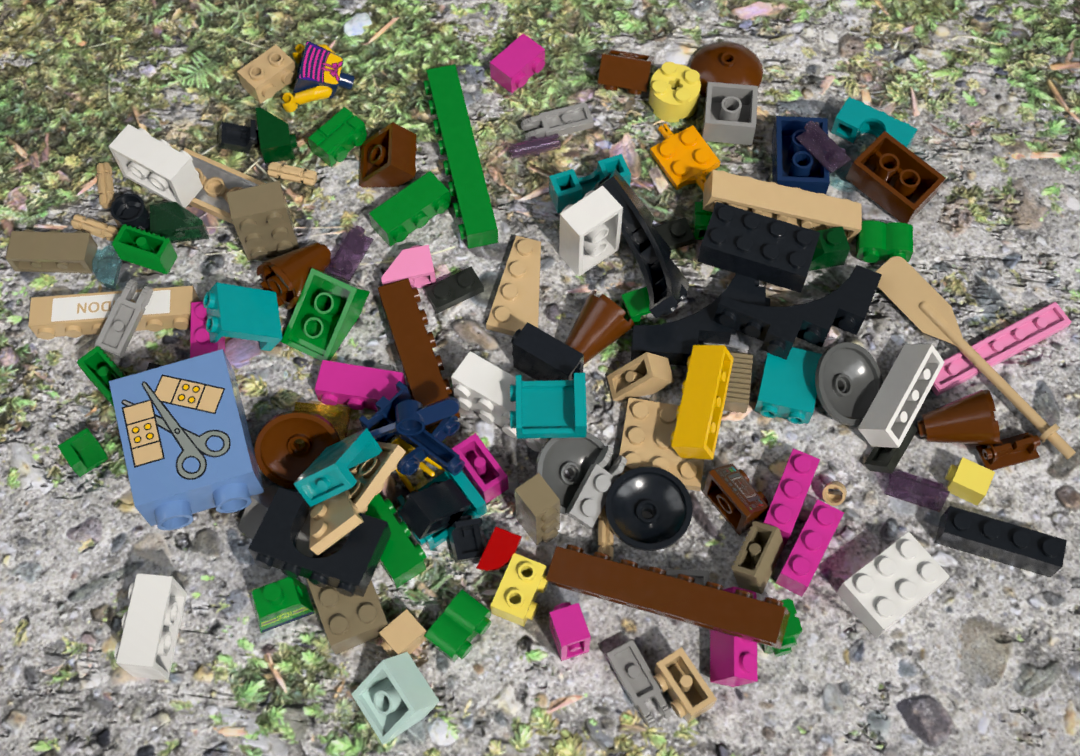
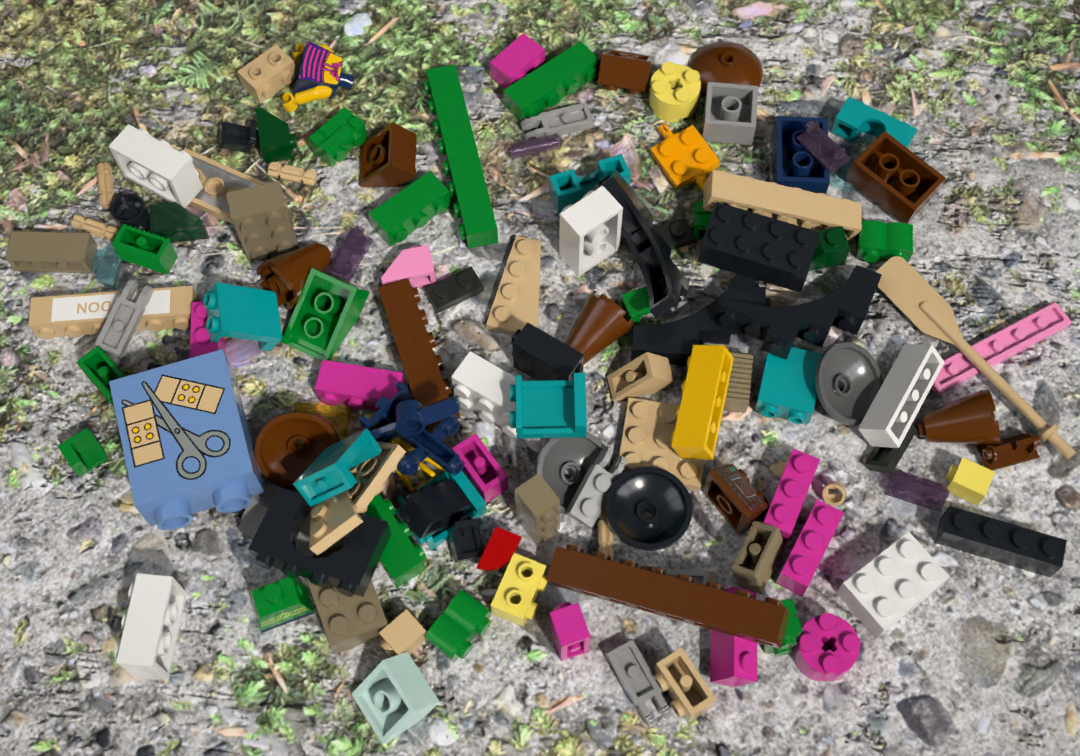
none -> green brick [503,41,599,123]
none -> dark pink brick [793,613,861,682]

